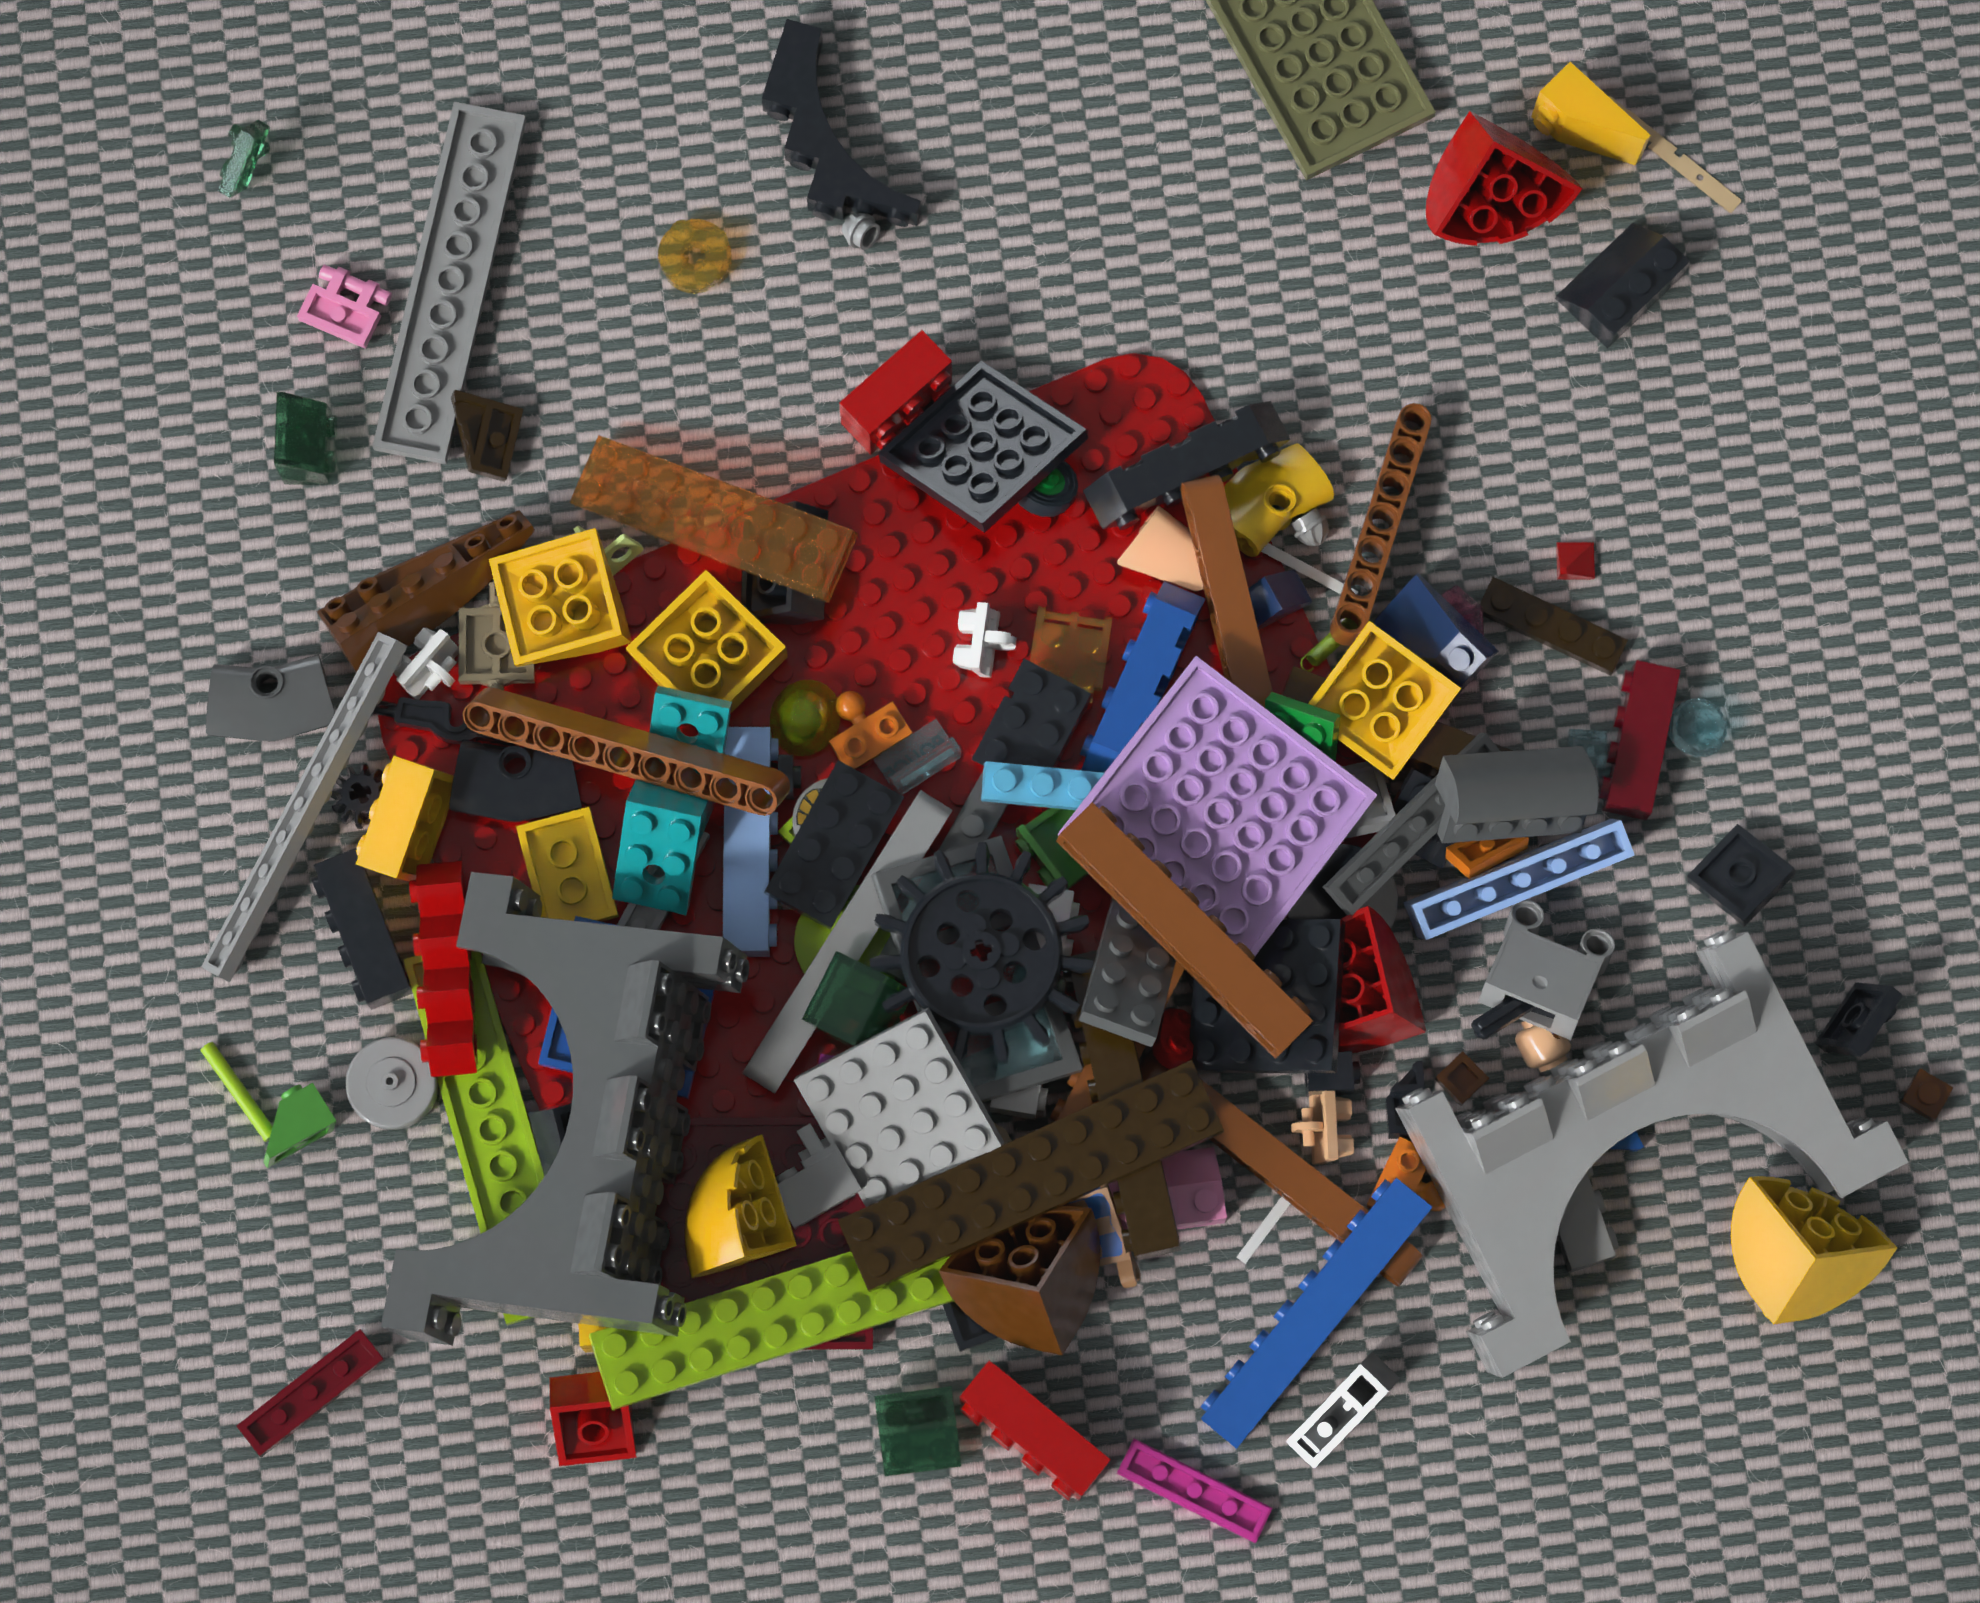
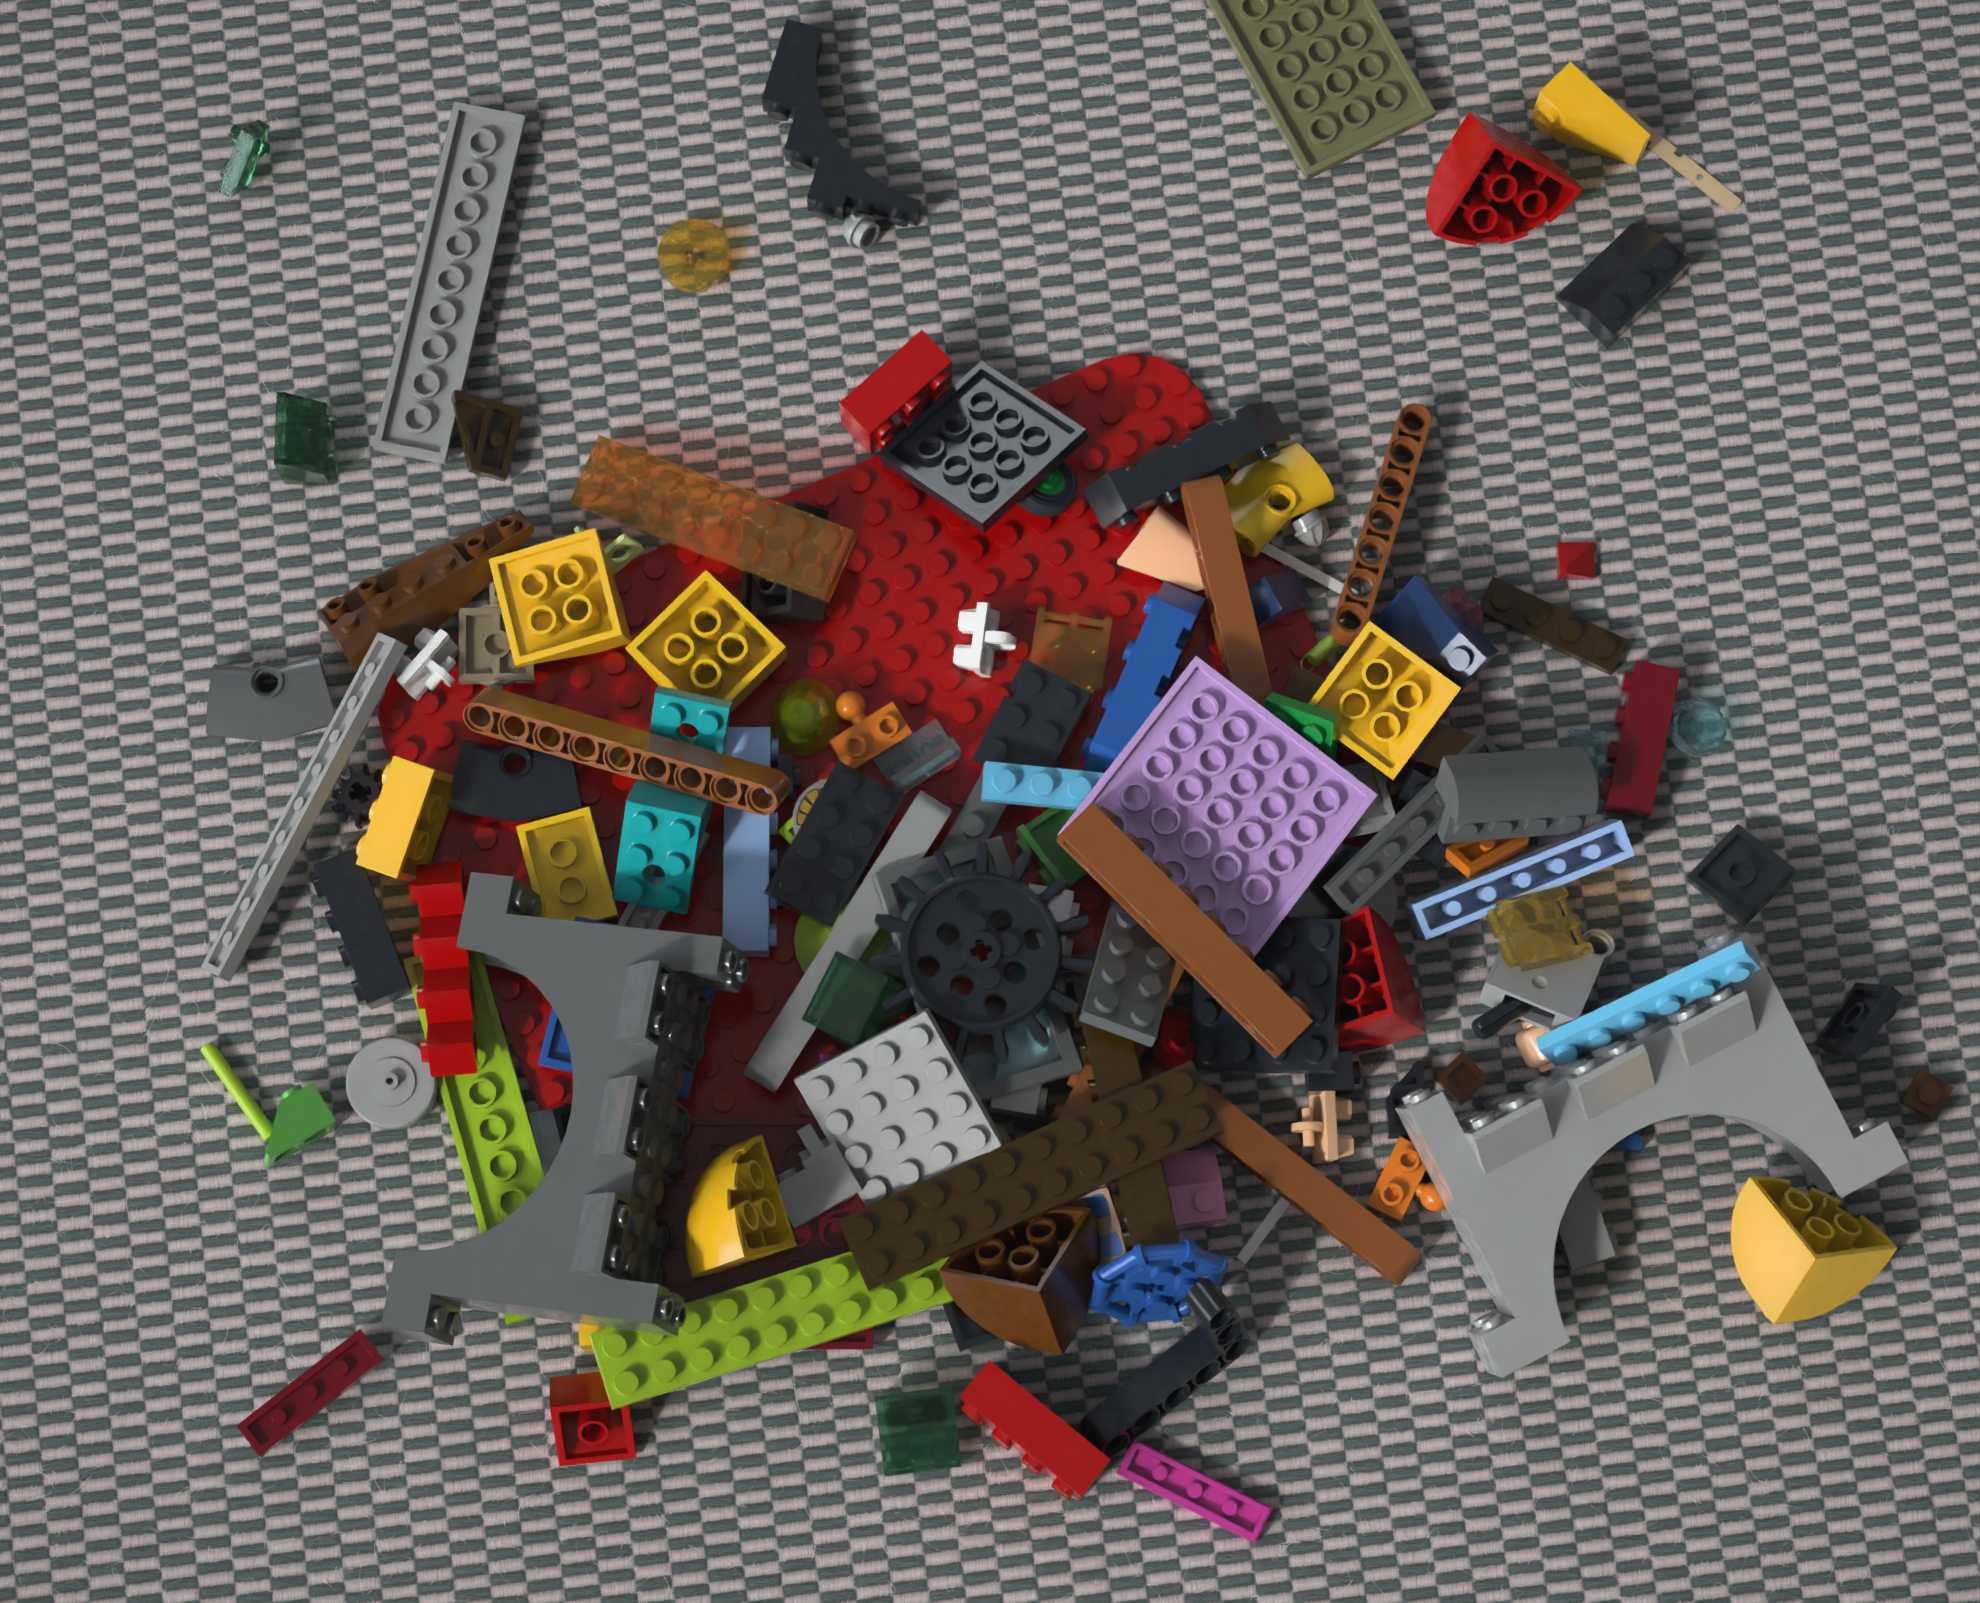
bright pink plate [297,264,392,349] -> none
black piece [372,697,515,746] -> none
blue brick [1200,1178,1432,1449] -> none
slope [1286,1352,1400,1469] -> none
none -> black beam [1079,1279,1251,1458]
none -> blue plate [1088,1239,1228,1328]
none -> clear yellow plate [1485,886,1594,972]
none -> medium azure plate [1536,940,1761,1066]

